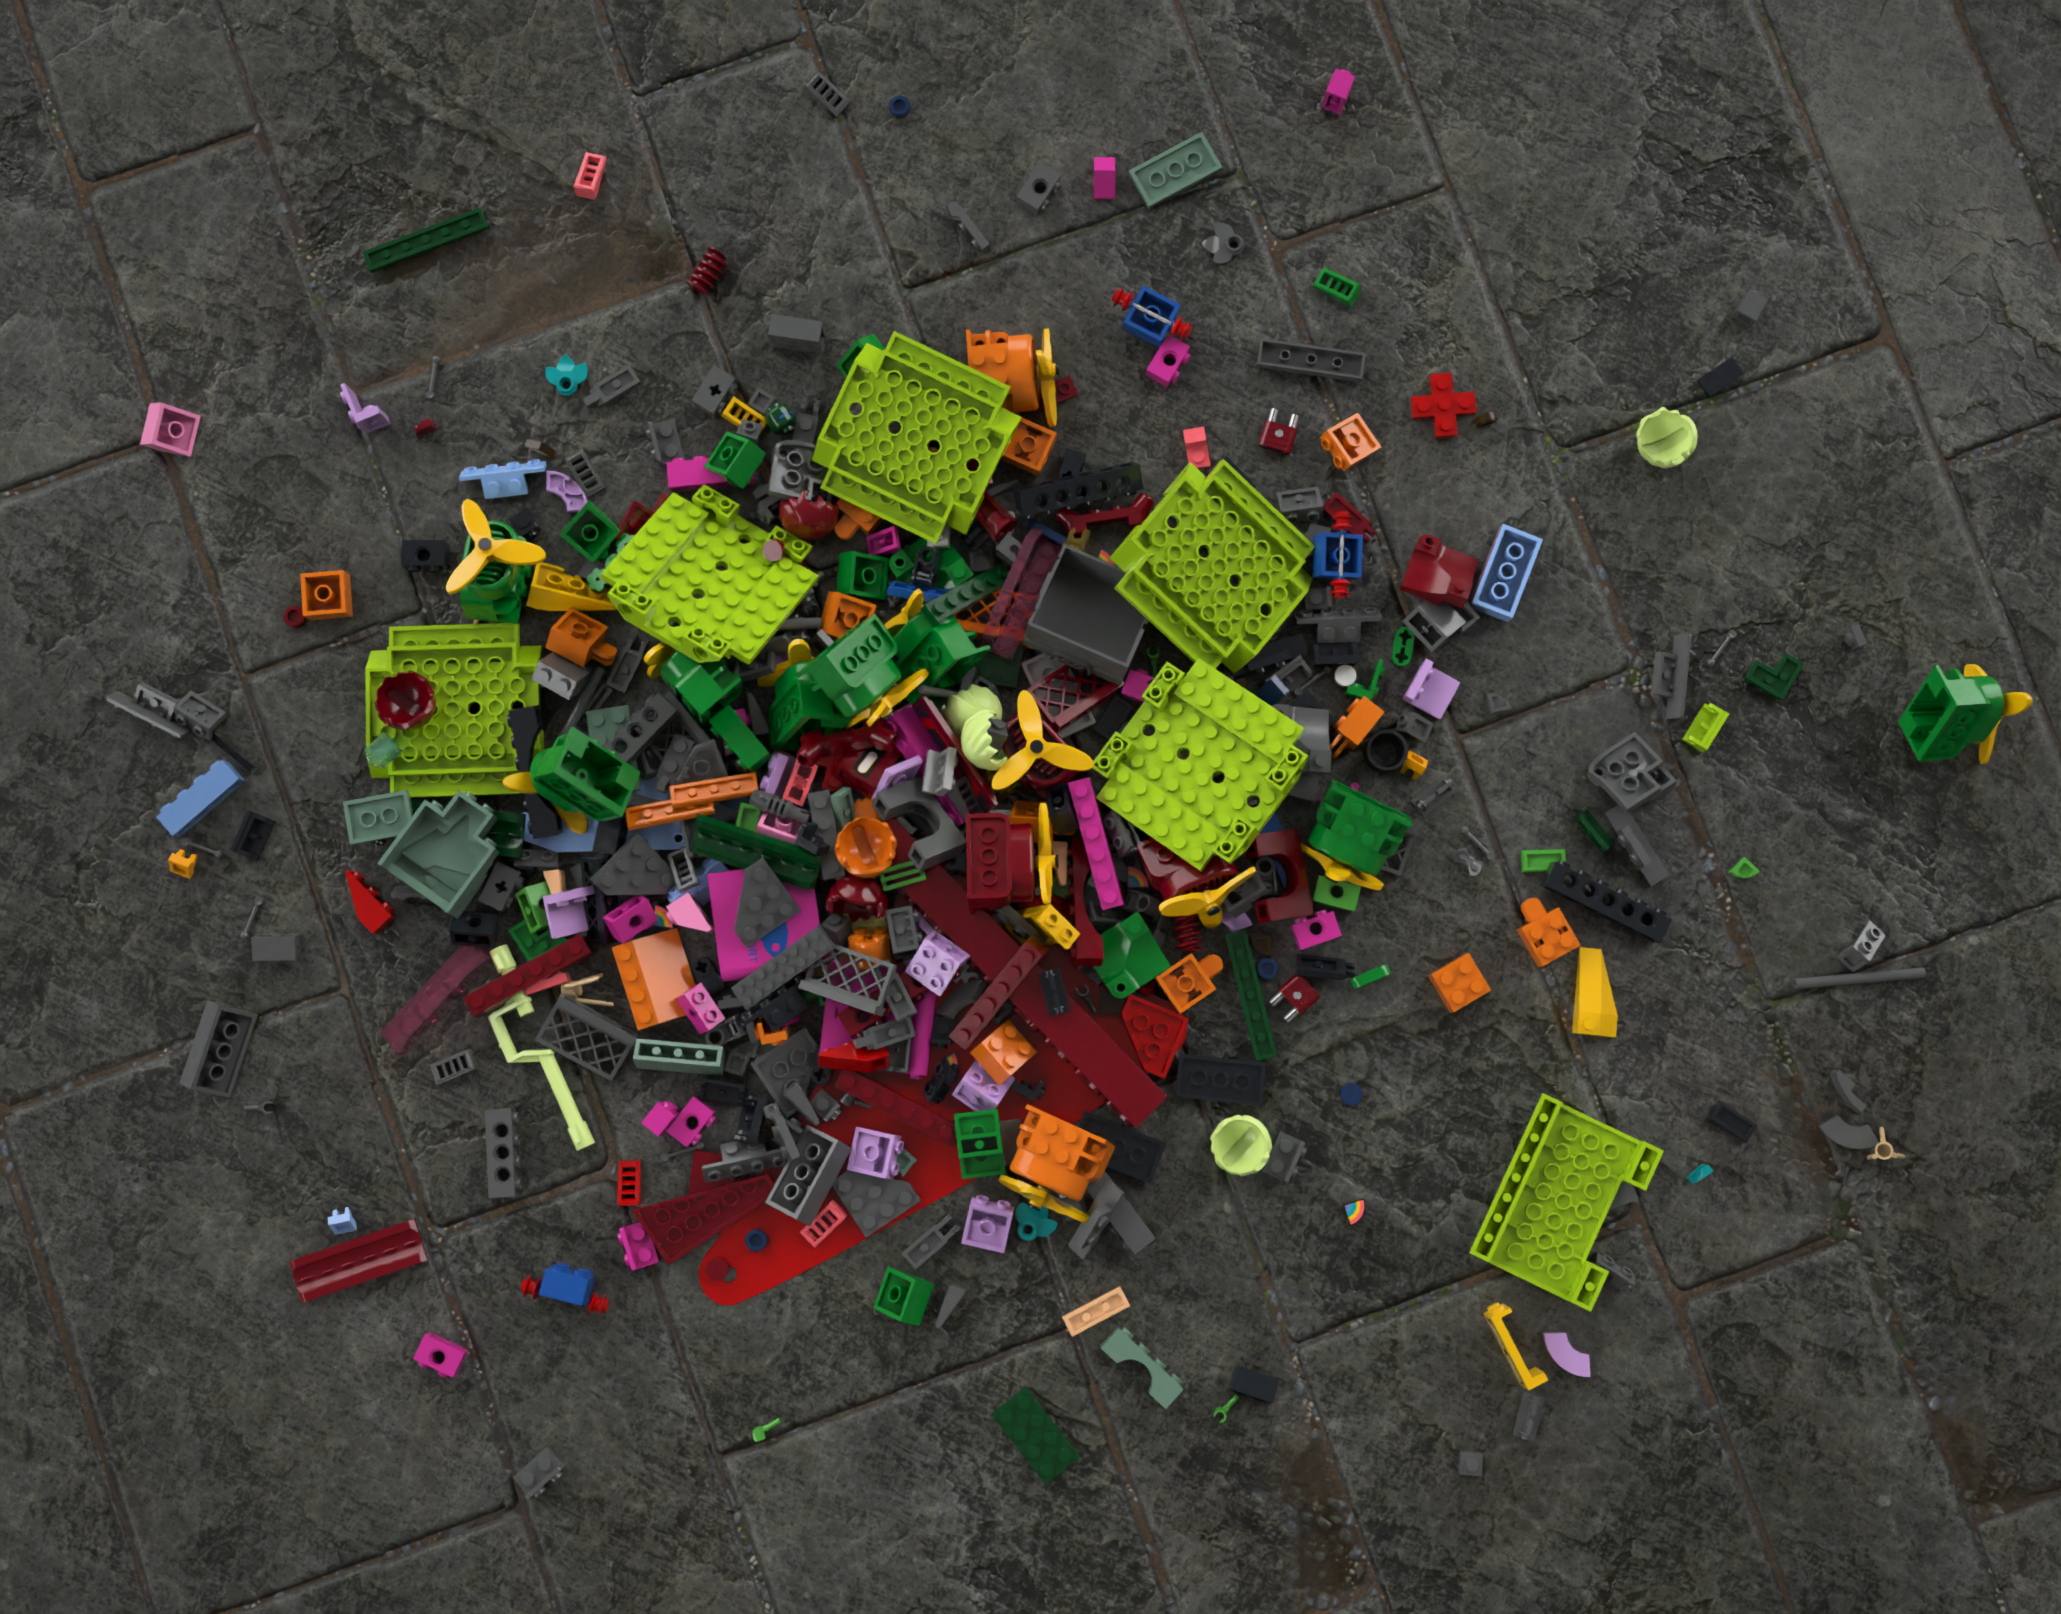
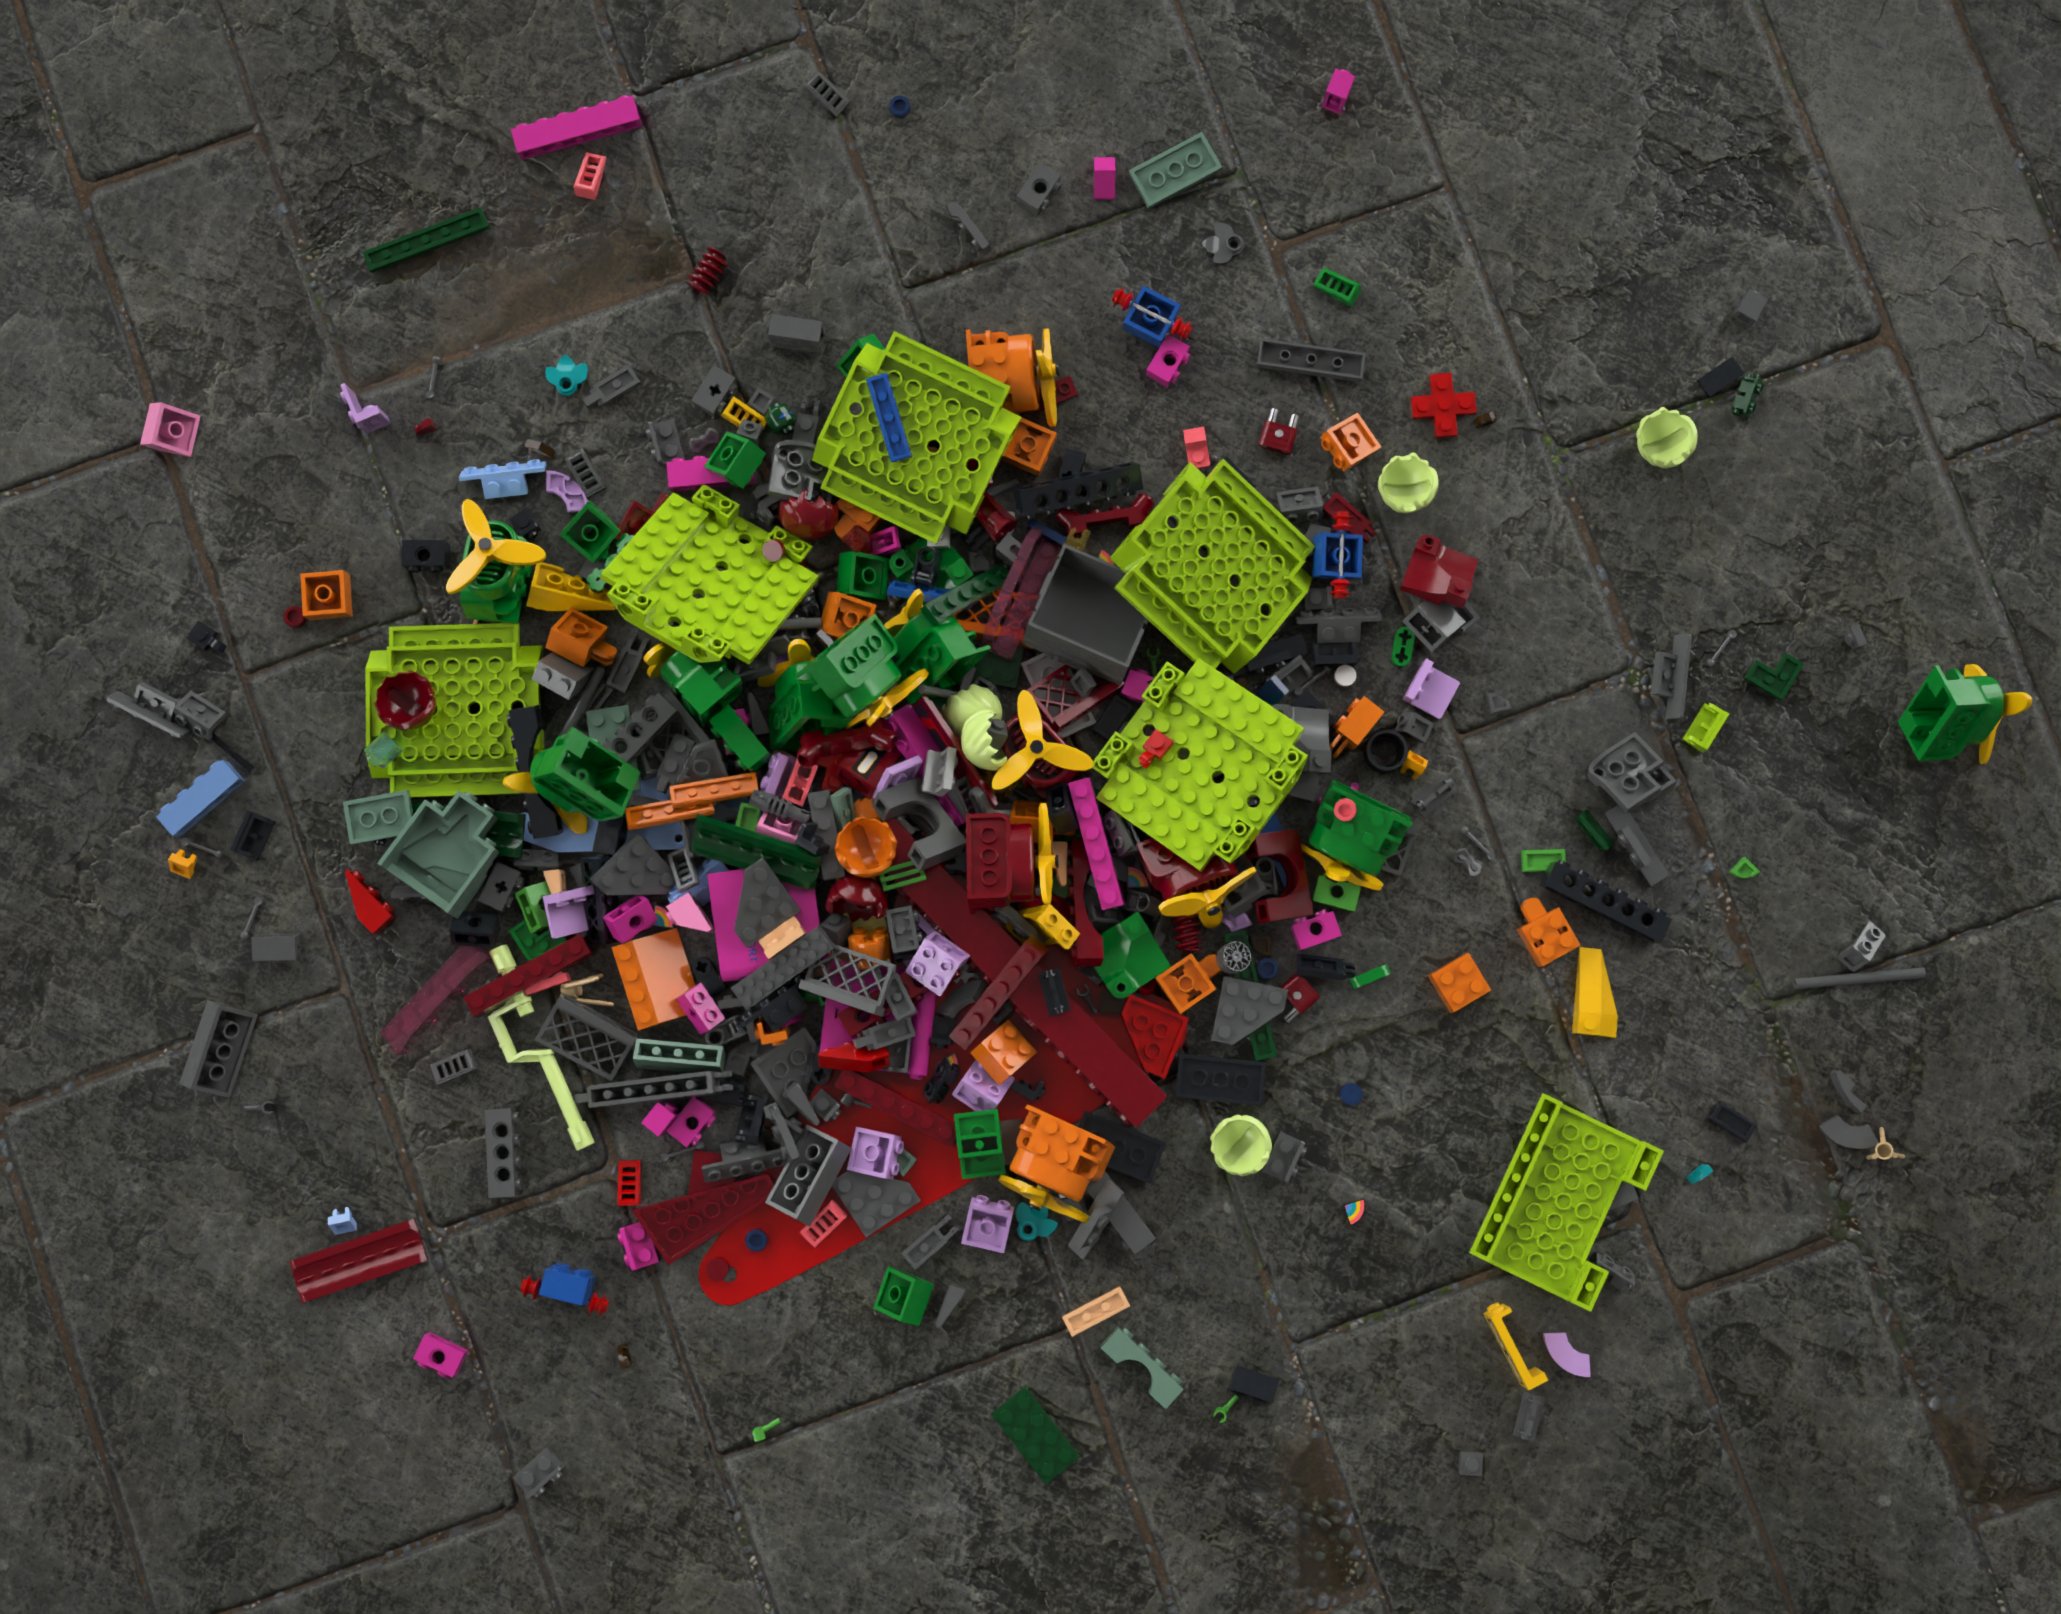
green bracket [1344,659,1385,701] -> none
light blue brick [1469,524,1543,622] -> none
none -> black plate [187,621,227,653]
none -> dark pink brick [511,95,643,160]
none -> dark grey hinge [575,1071,733,1108]
none -> dark brown tile [618,1343,632,1369]
none -> dark grey piece [689,427,719,453]
none -> light nougat bracket [759,916,807,959]
none -> clear red bracket [842,525,873,554]
none -> blue tile [866,372,912,463]
none -> dark grey tile [968,786,995,814]
none -> dark grey plate [1070,667,1097,698]
none -> red plate [1138,729,1174,769]
none -> dark grey plate [1211,976,1288,1045]
none -> dark grey wheel [1216,941,1251,974]
none -> coral tile [1334,798,1357,821]
none -> yellowish green piece [1378,452,1439,514]
none -> dark green hinge [1731,374,1764,421]

